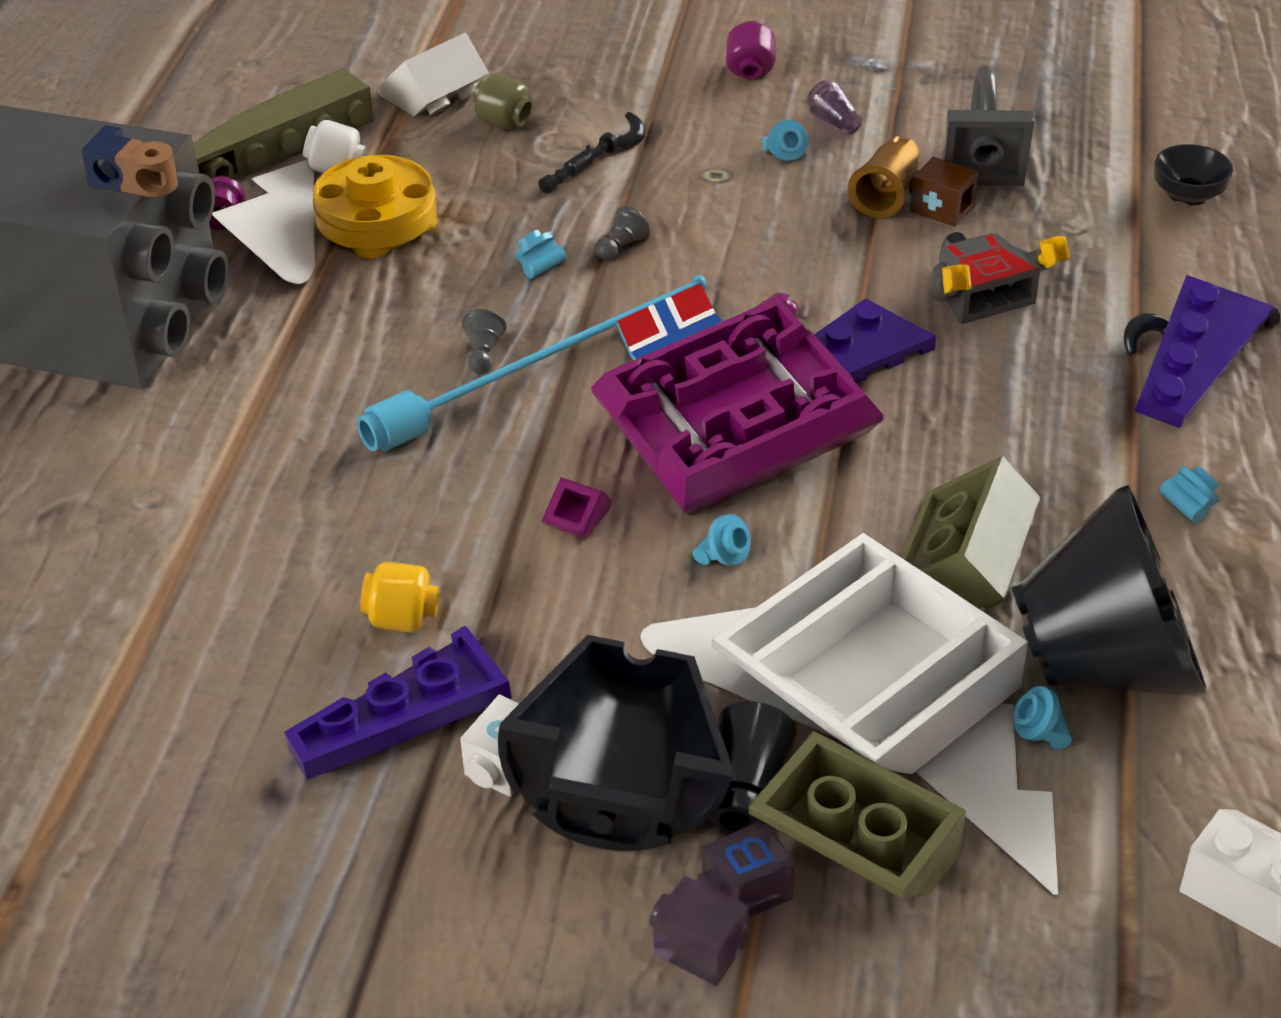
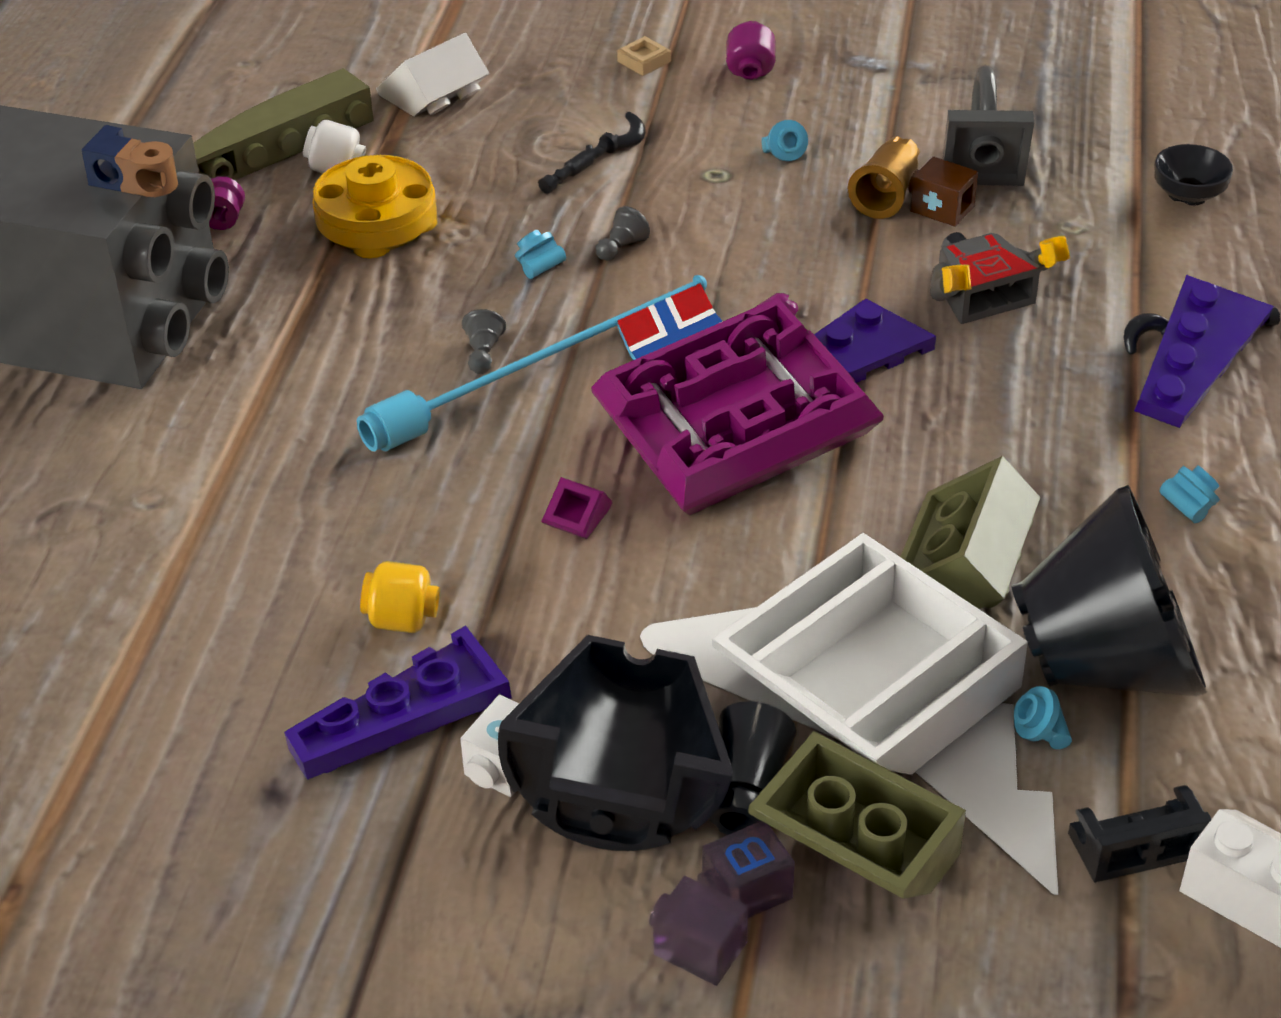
white sticker [212,159,315,284] -> none
olive head [473,72,534,132] -> none
medium azure plate [693,514,751,566] -> none
clear purple cone [807,80,863,136] -> none
none -> tan tile [617,36,671,76]
none -> black hinge [1068,785,1212,883]

